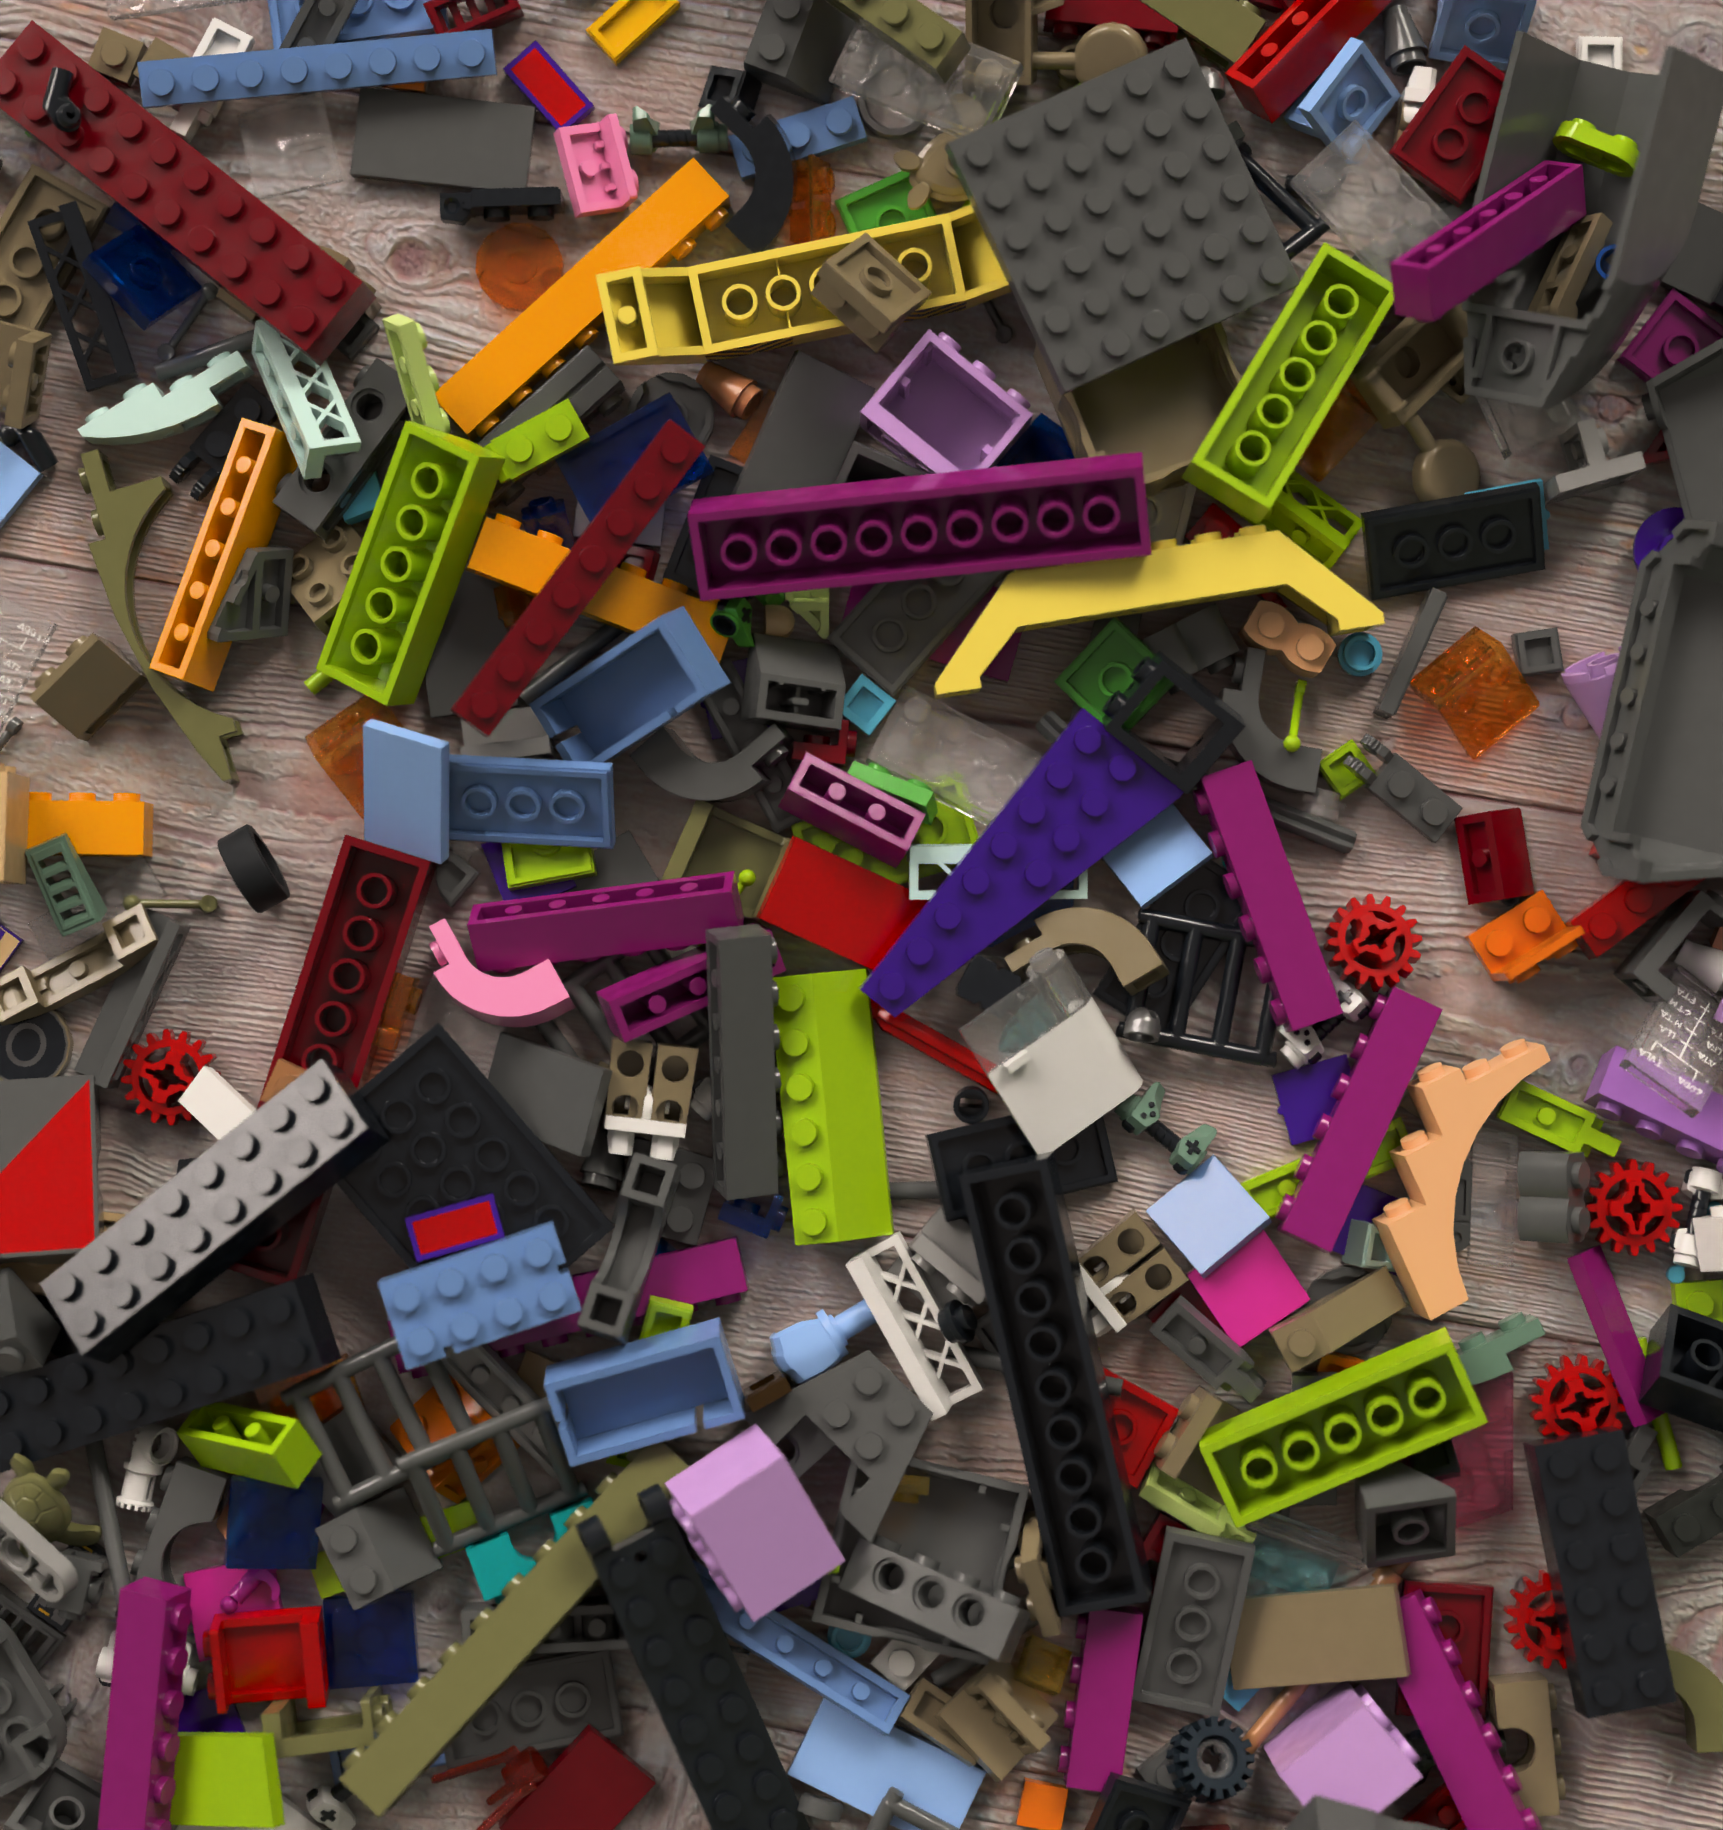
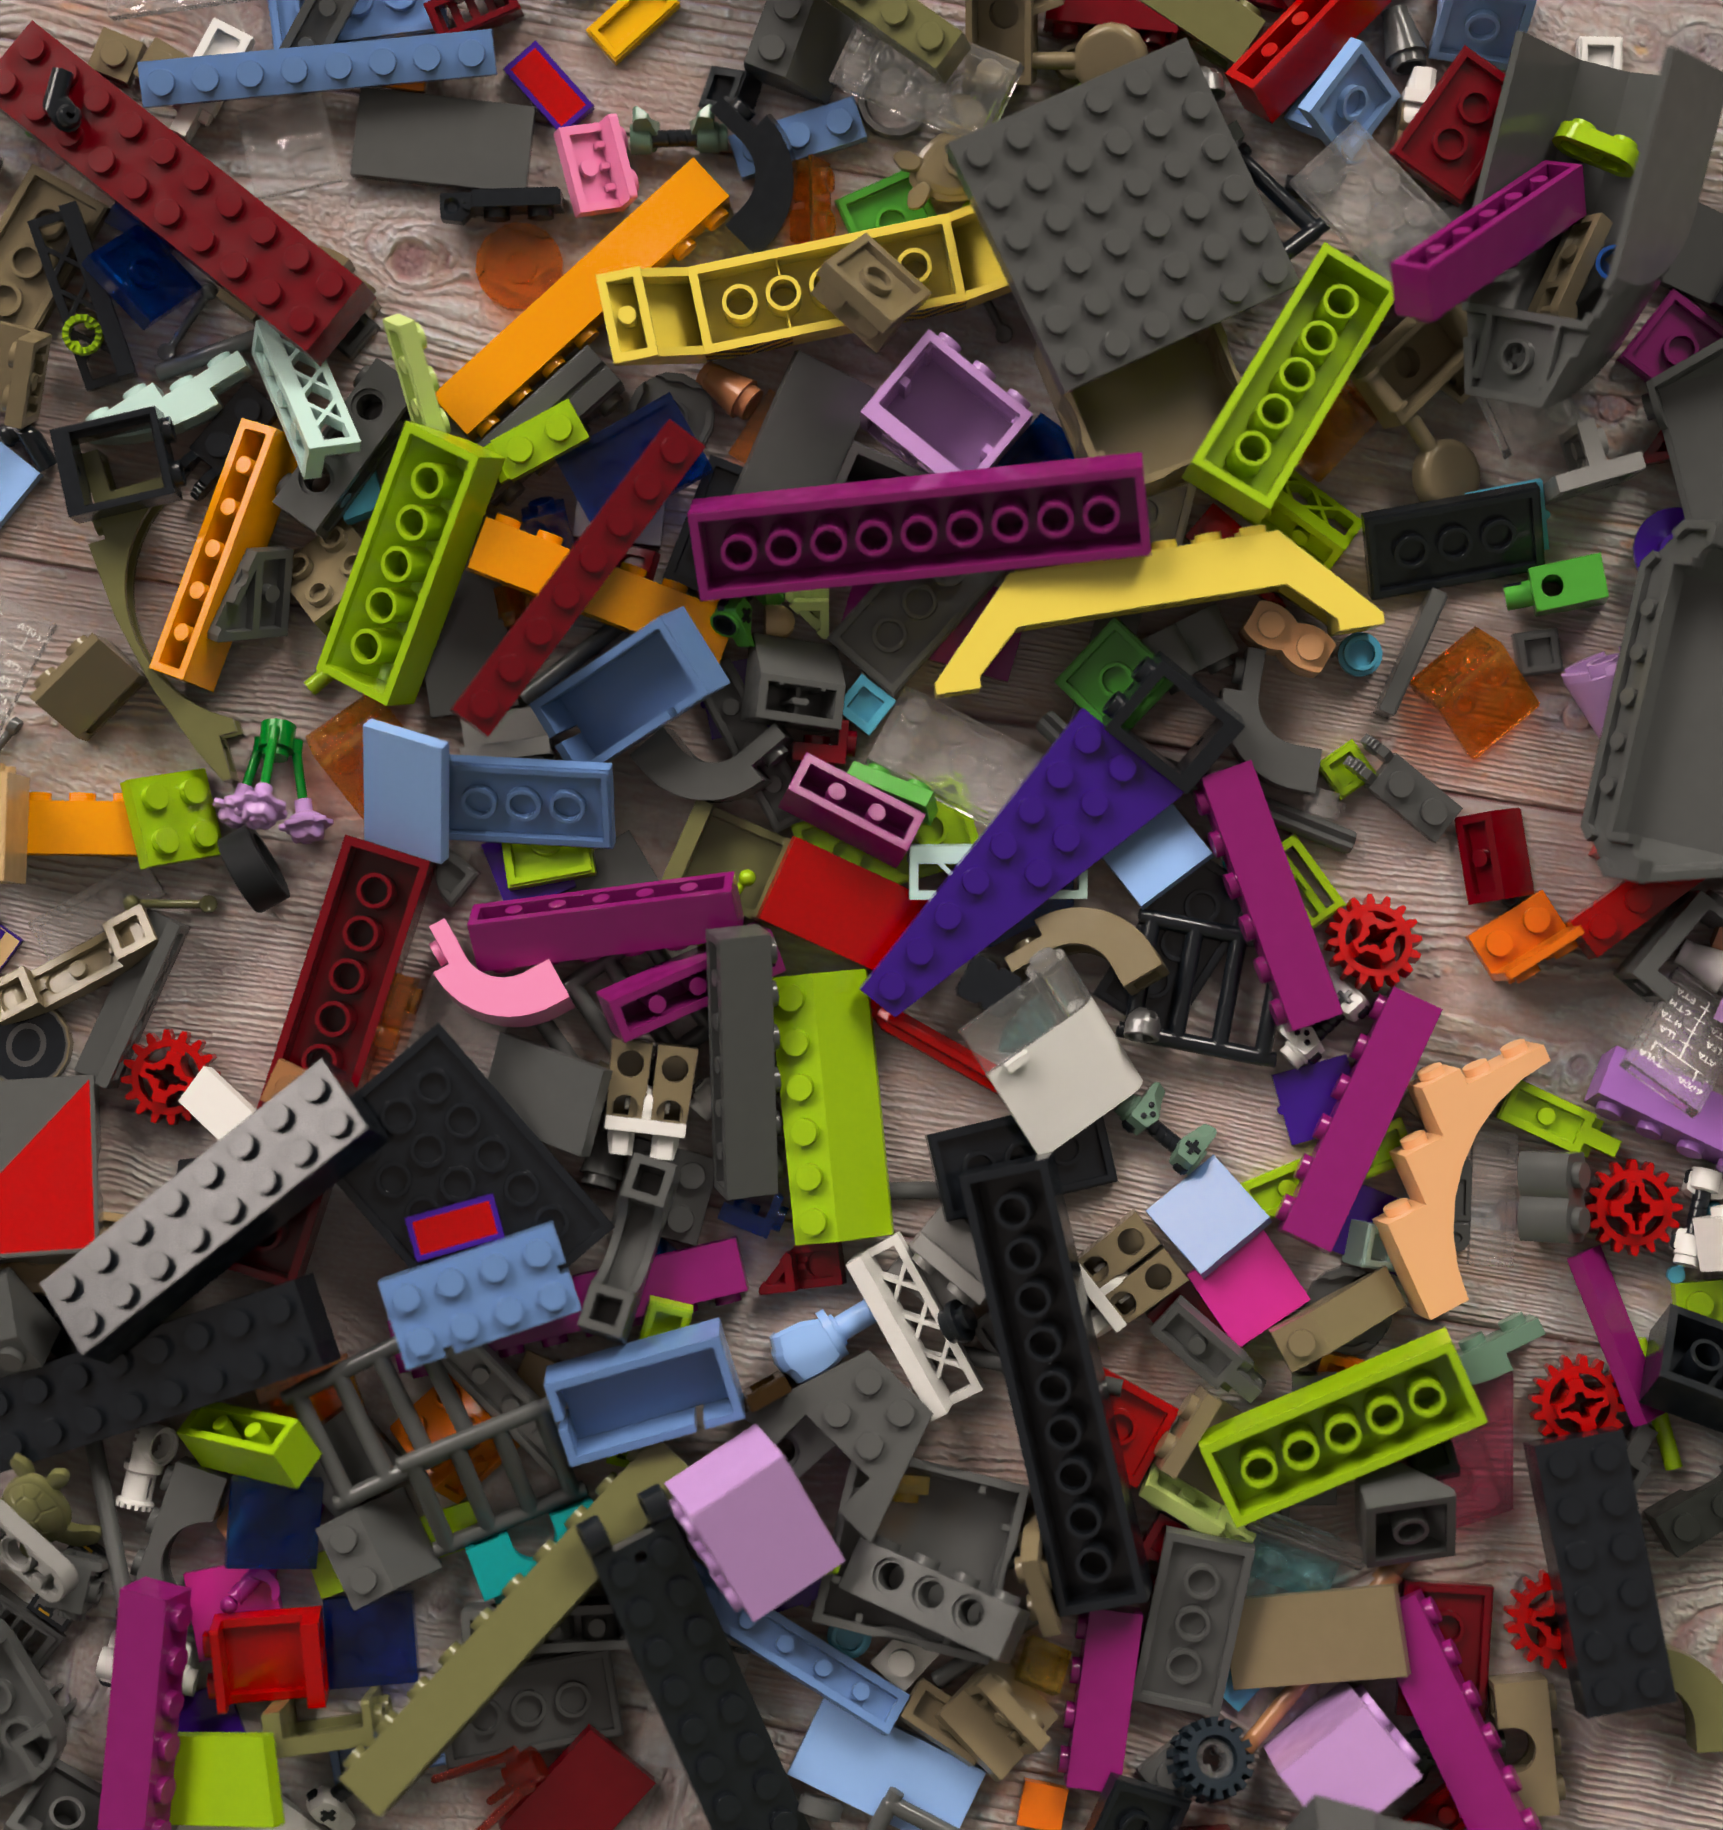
sand green slope [25,833,108,937] -> none
black hinge [953,1086,989,1124] -> none
lime hinge [1283,679,1307,752] -> none
none -> black window [49,406,187,524]
none -> lime bush [62,314,104,356]
none -> lime plate [120,768,222,870]
none -> plant [212,718,334,844]
none -> dark red slope [759,1242,847,1295]
none -> lime tile [1281,833,1346,929]
none -> bright green torso [1503,553,1609,617]

